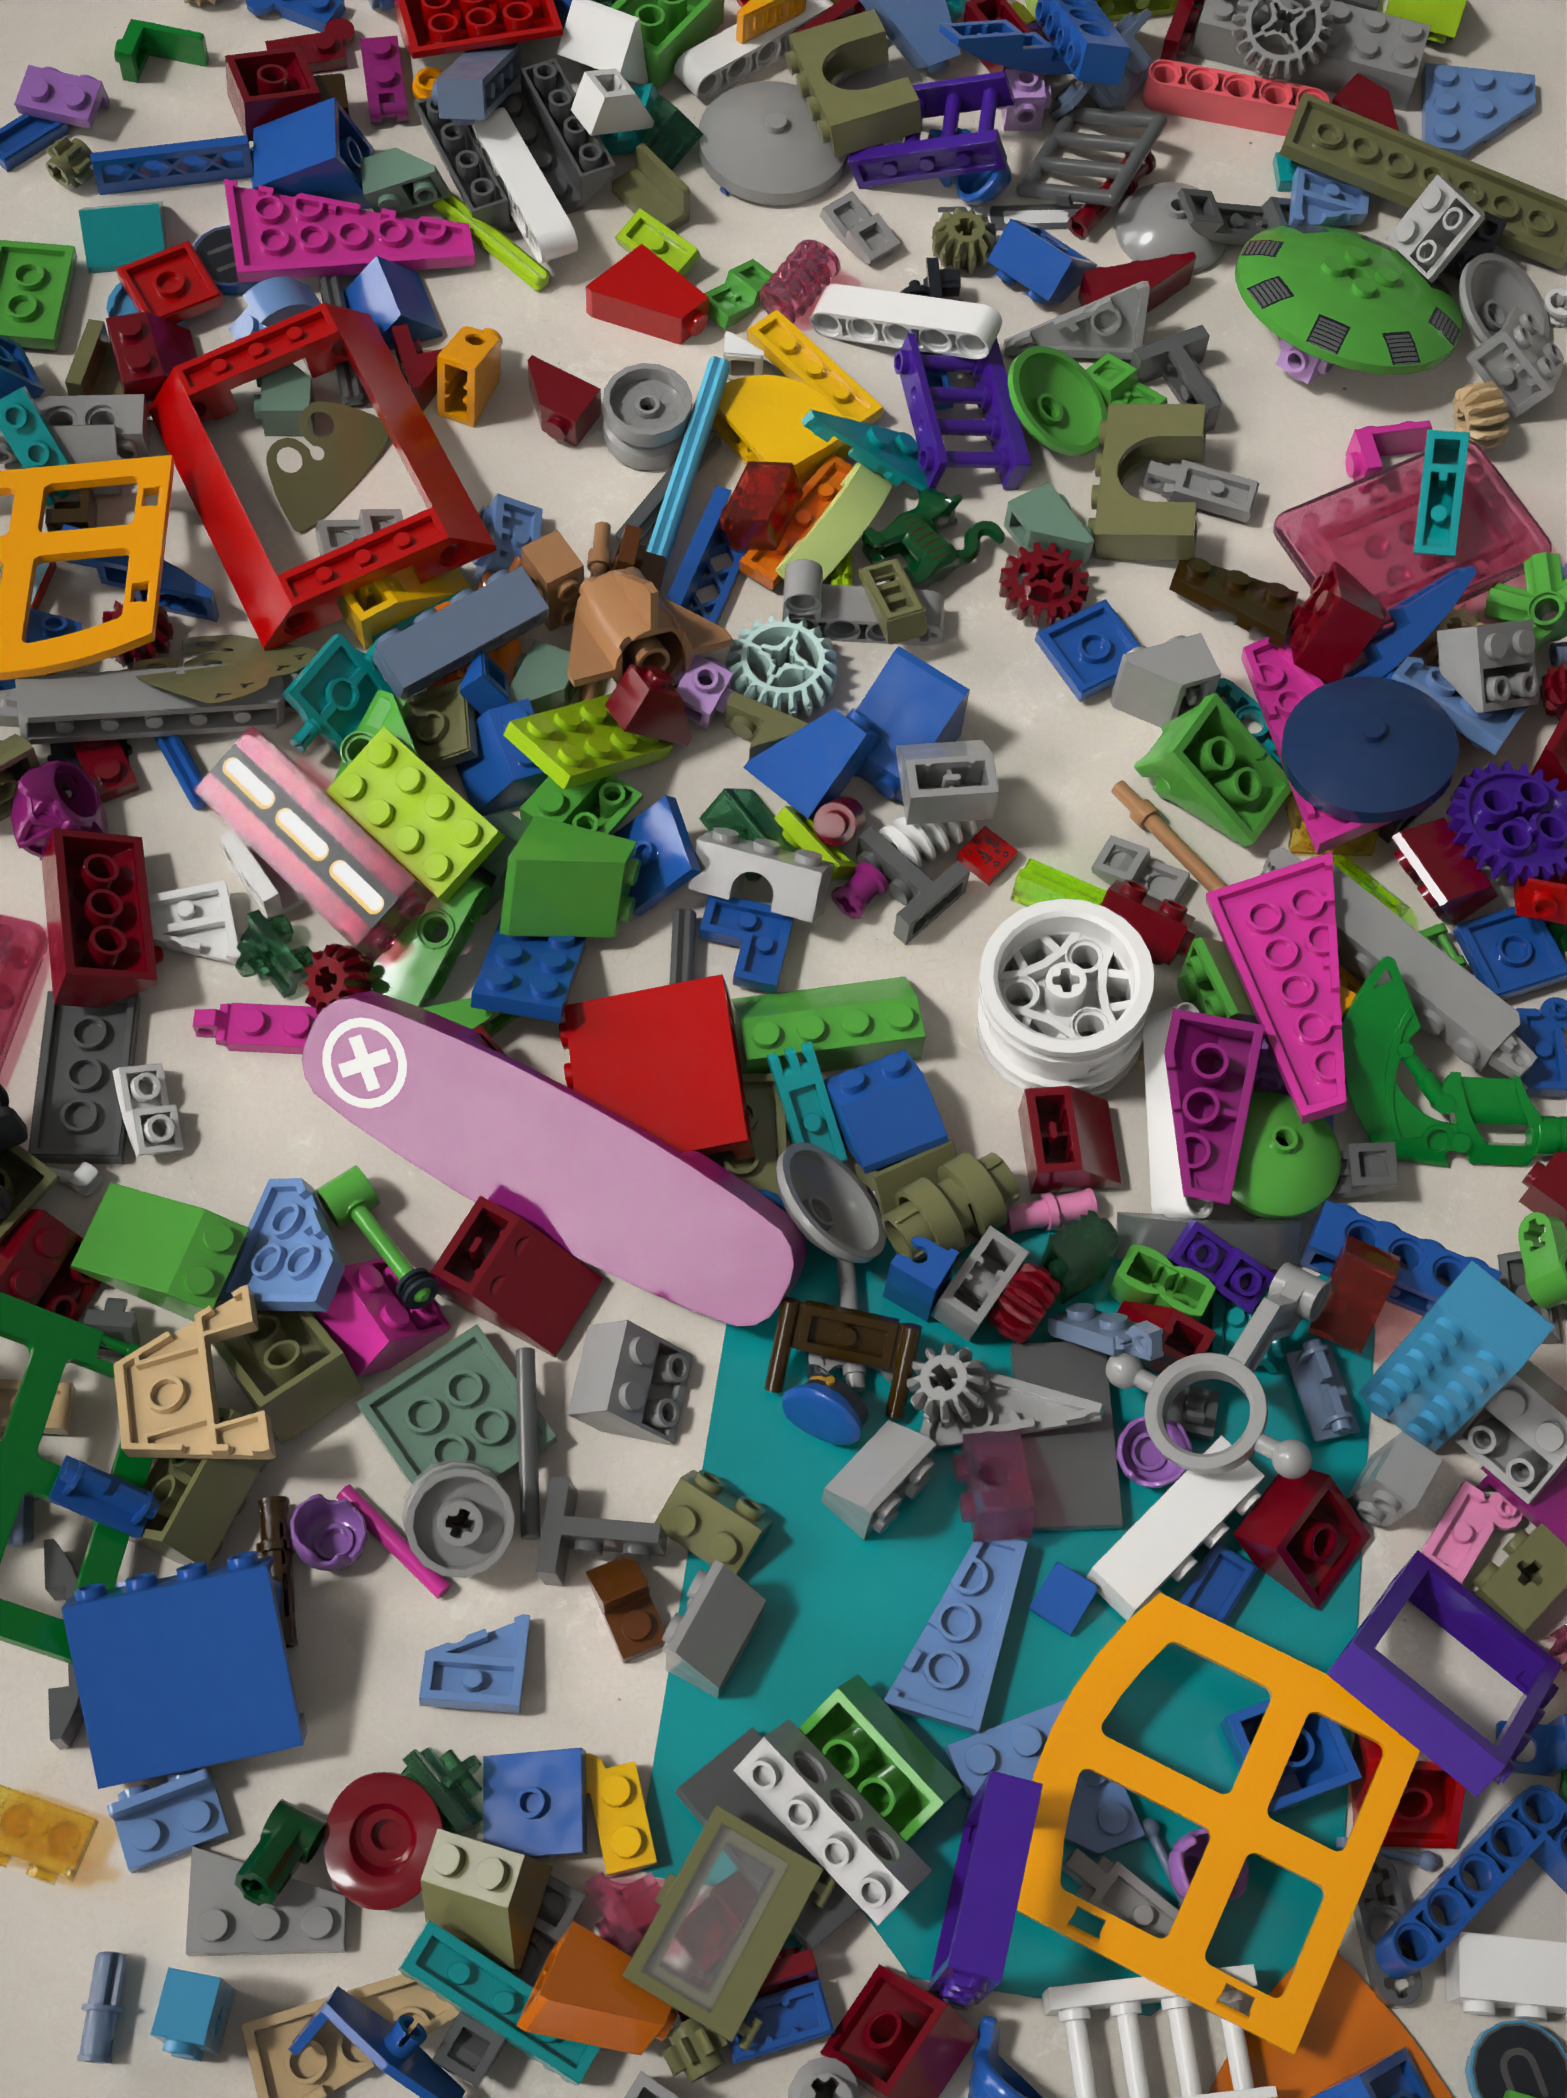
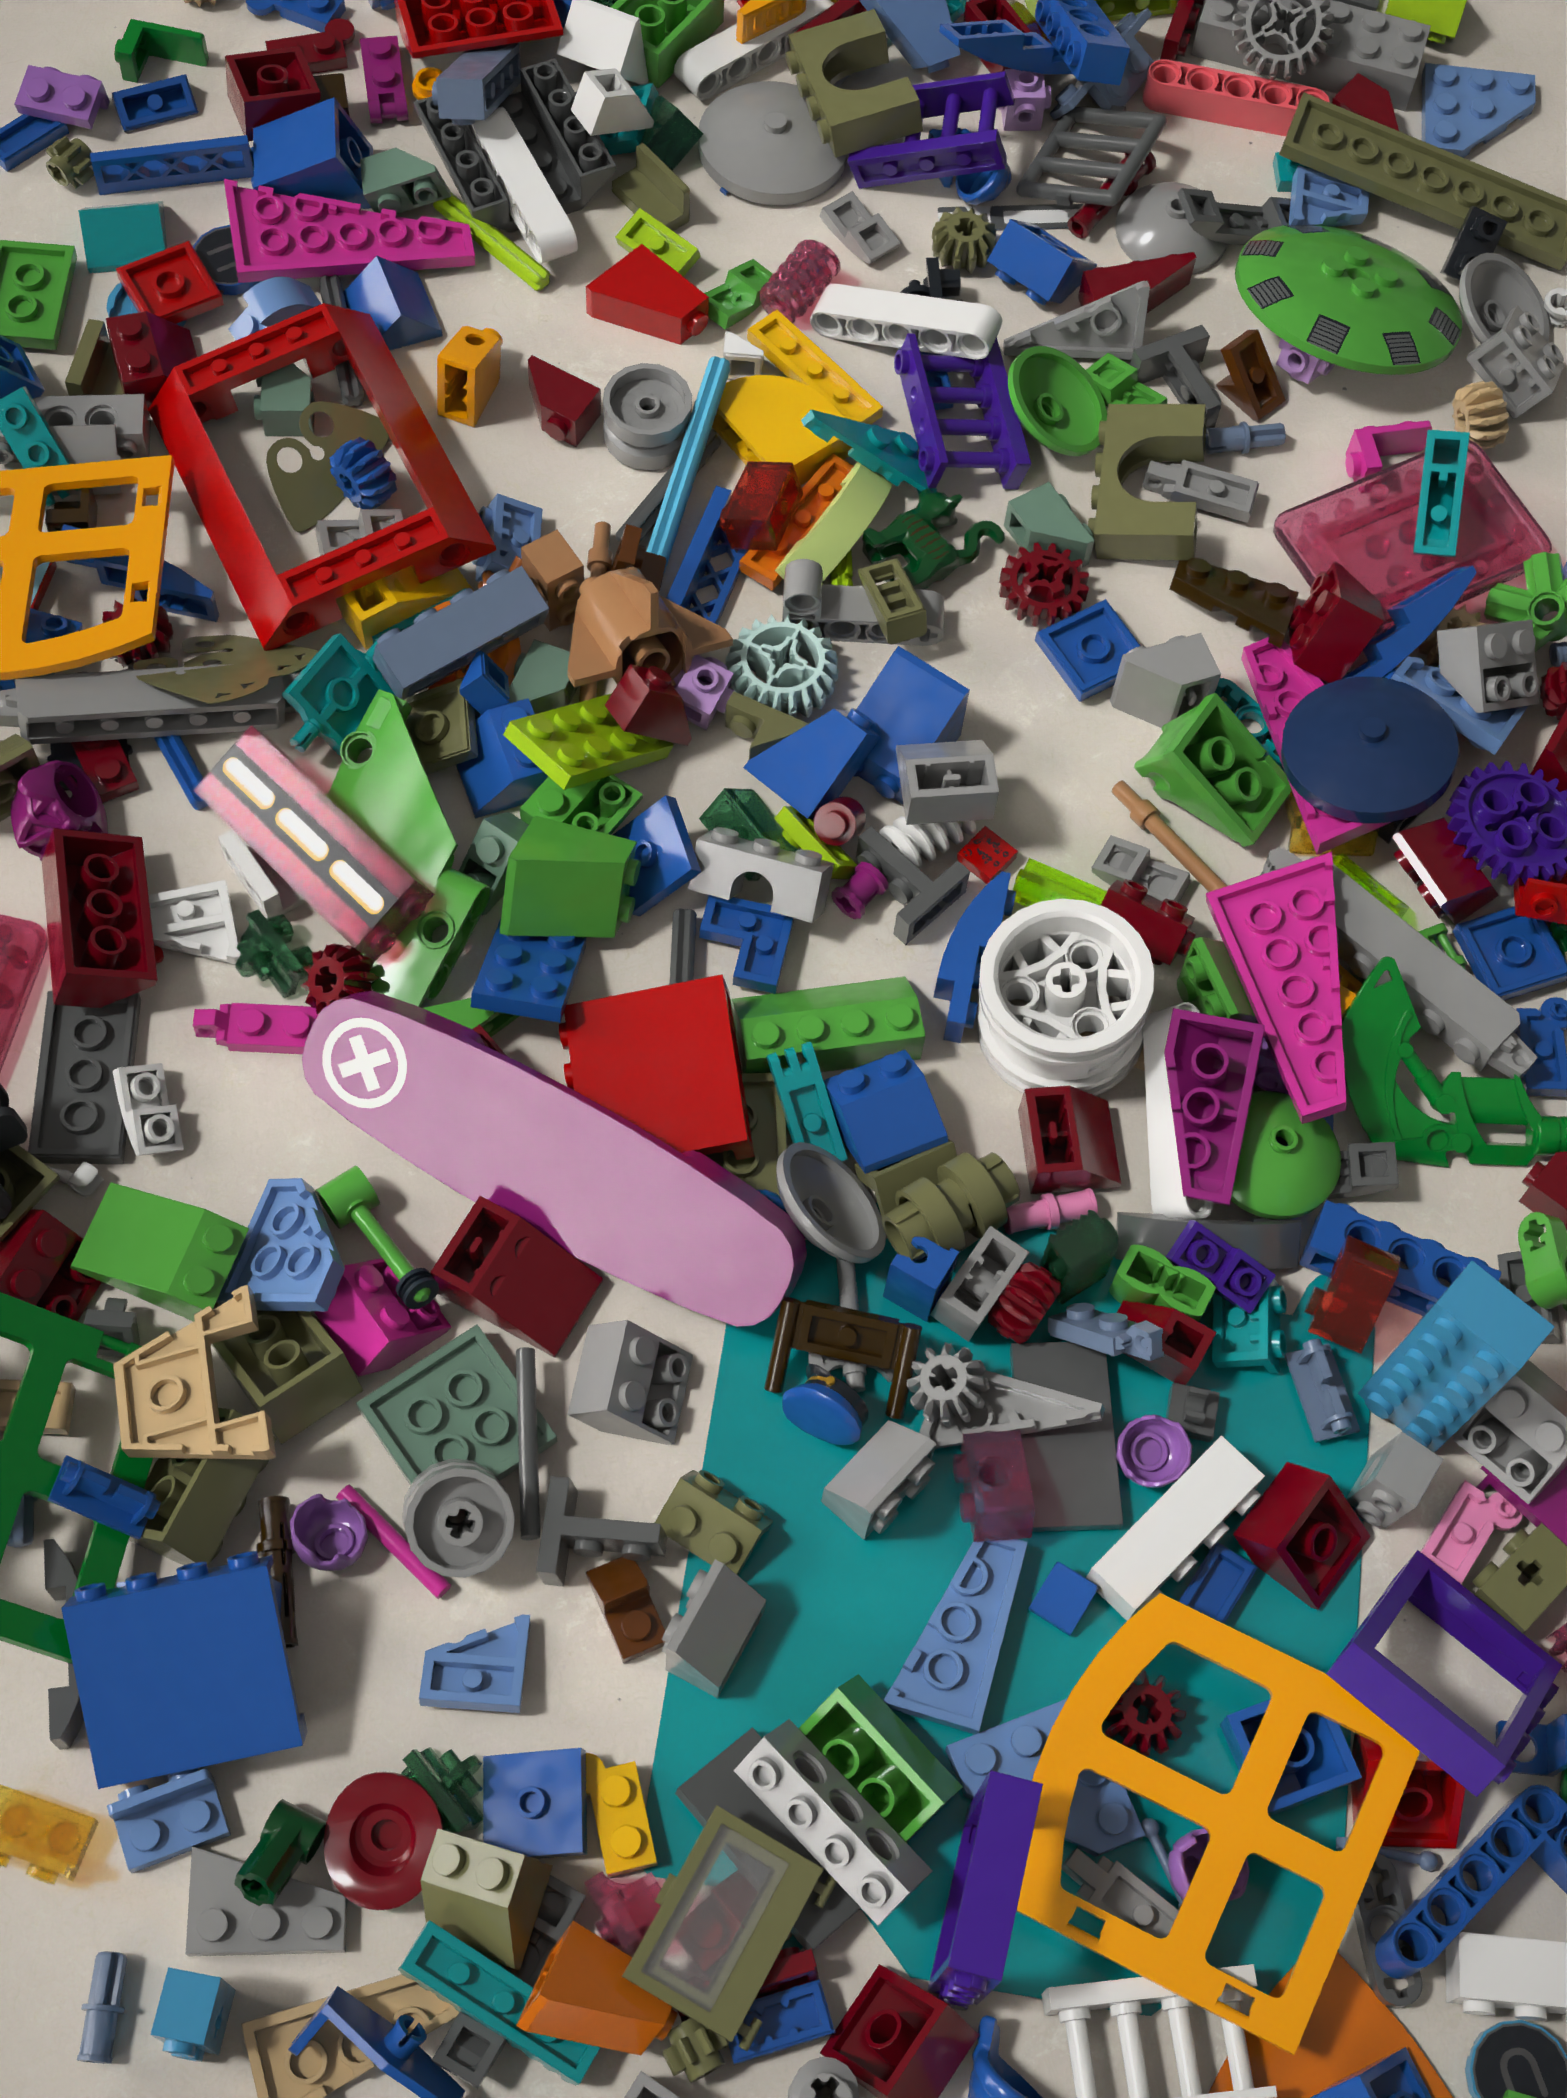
lime plate [325,726,505,903] -> none
dark red slope [391,324,443,411] -> none
light grey piece [1105,1262,1332,1479] -> none
light grey slope [1386,174,1485,283] -> none
none -> blue slope [112,74,198,132]
none -> blue gear [329,437,397,509]
none -> blue slope [933,871,1016,1043]
none -> dark red gear [1104,1670,1186,1757]
none -> sand blue axle [1205,421,1286,454]
none -> reddish brown slope [1216,329,1286,421]

